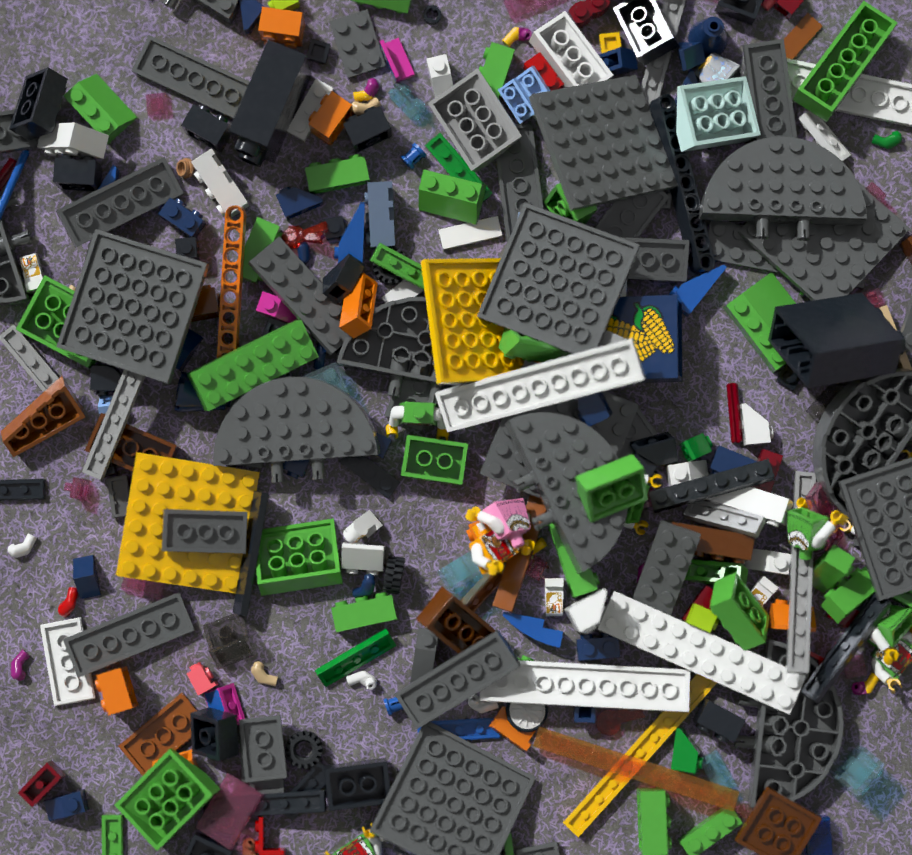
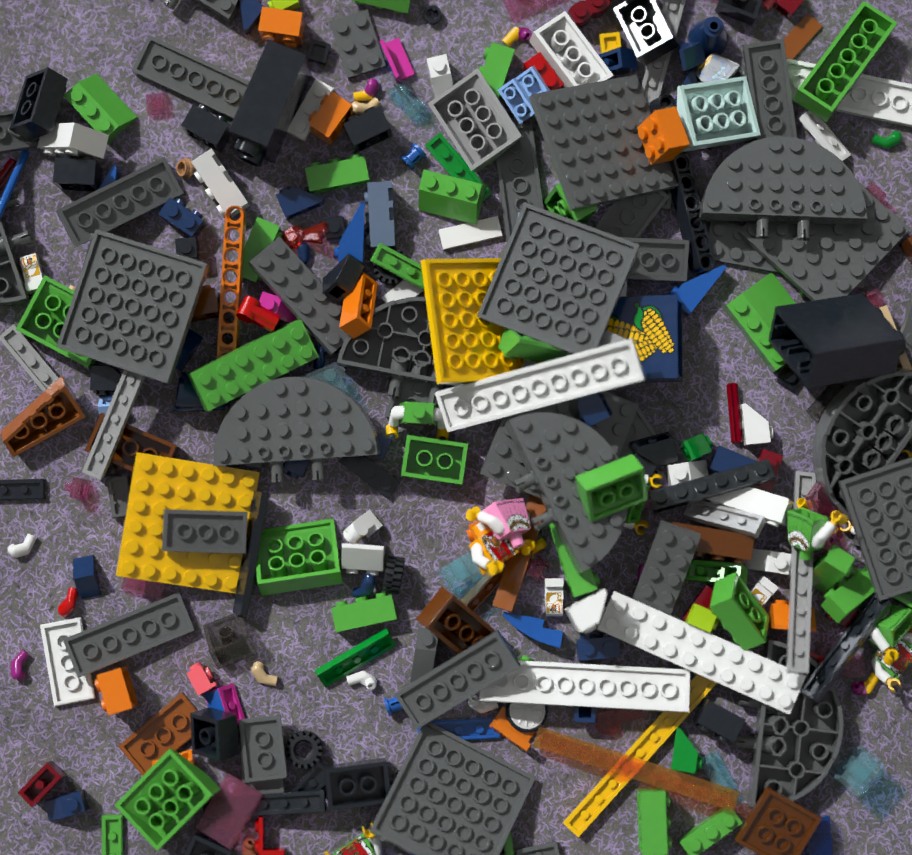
none -> red piece [236,296,280,333]
none -> orange brick [637,107,690,165]

